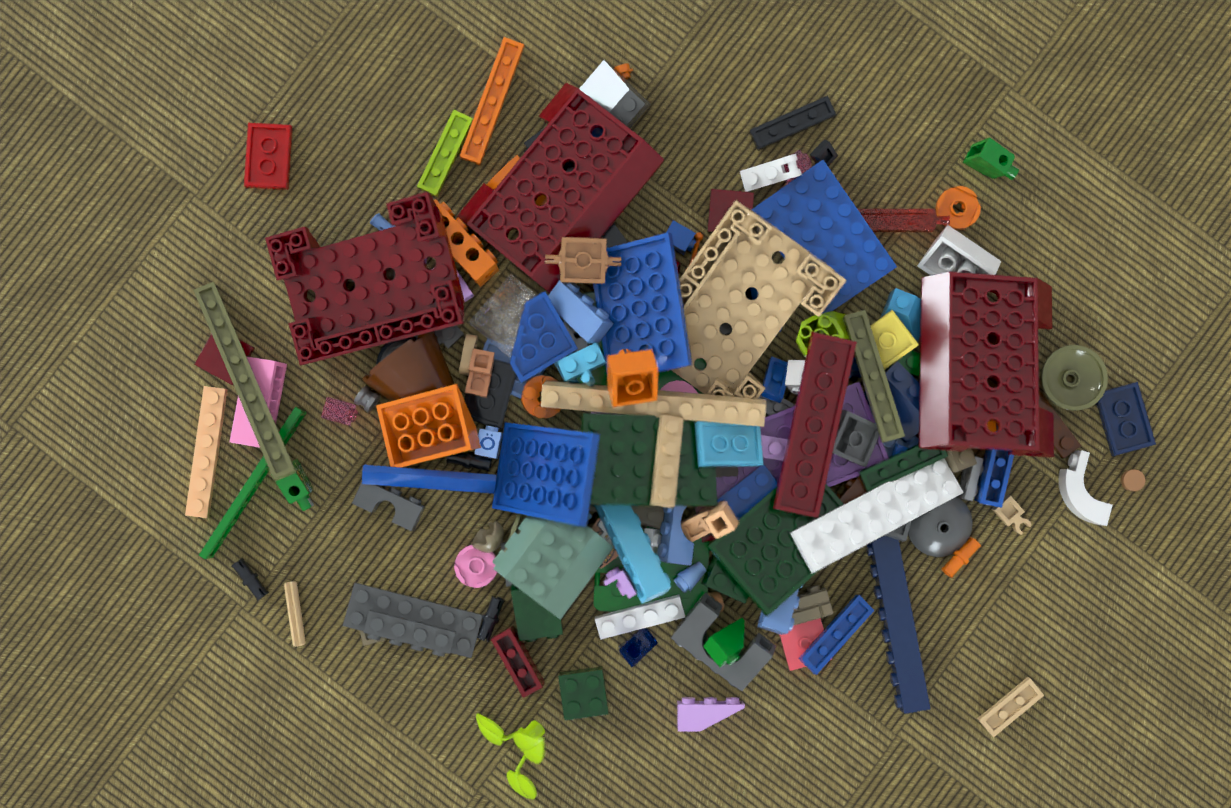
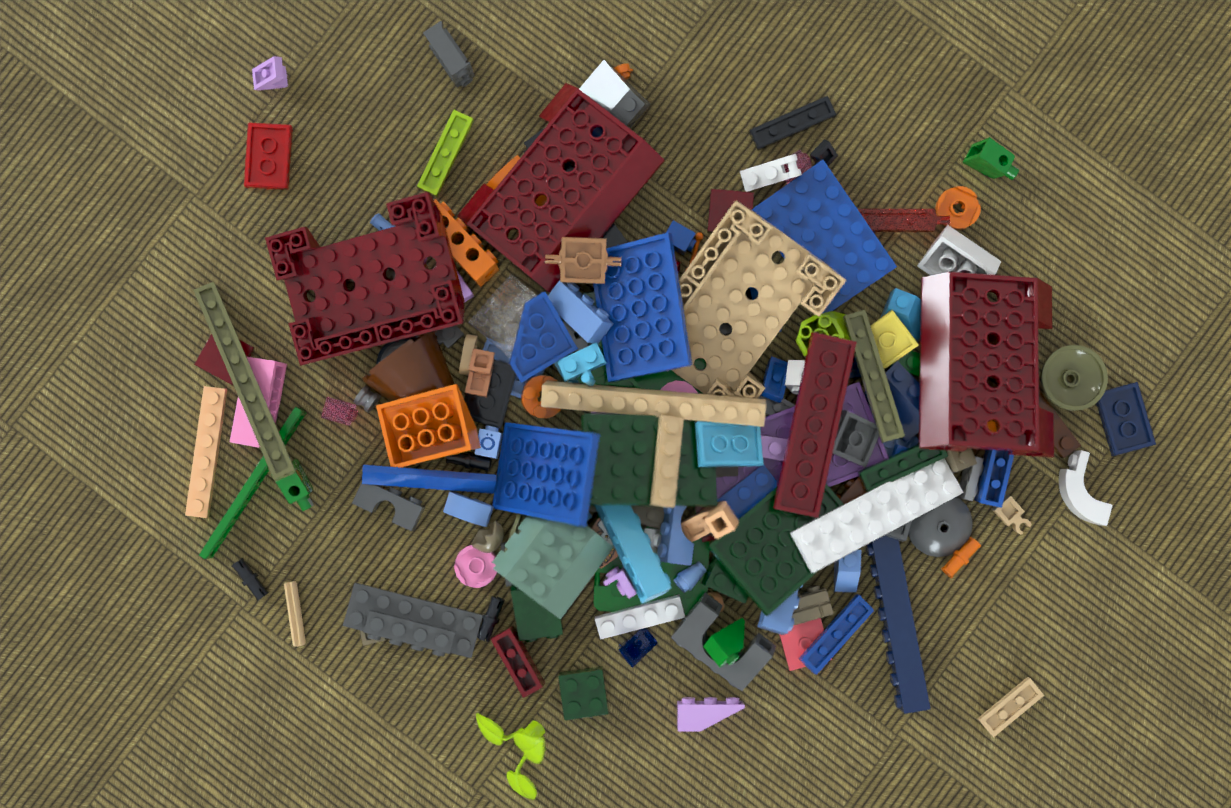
orange plate [460,37,525,166] -> none
orange brick [607,349,658,407] -> none
medium nougat tile [1121,469,1145,491] -> none
none -> lavender slope [252,56,288,91]
none -> dark grey window [423,21,475,88]
none -> medium blue slope [443,491,494,527]
none -> medium blue slope [834,549,861,592]

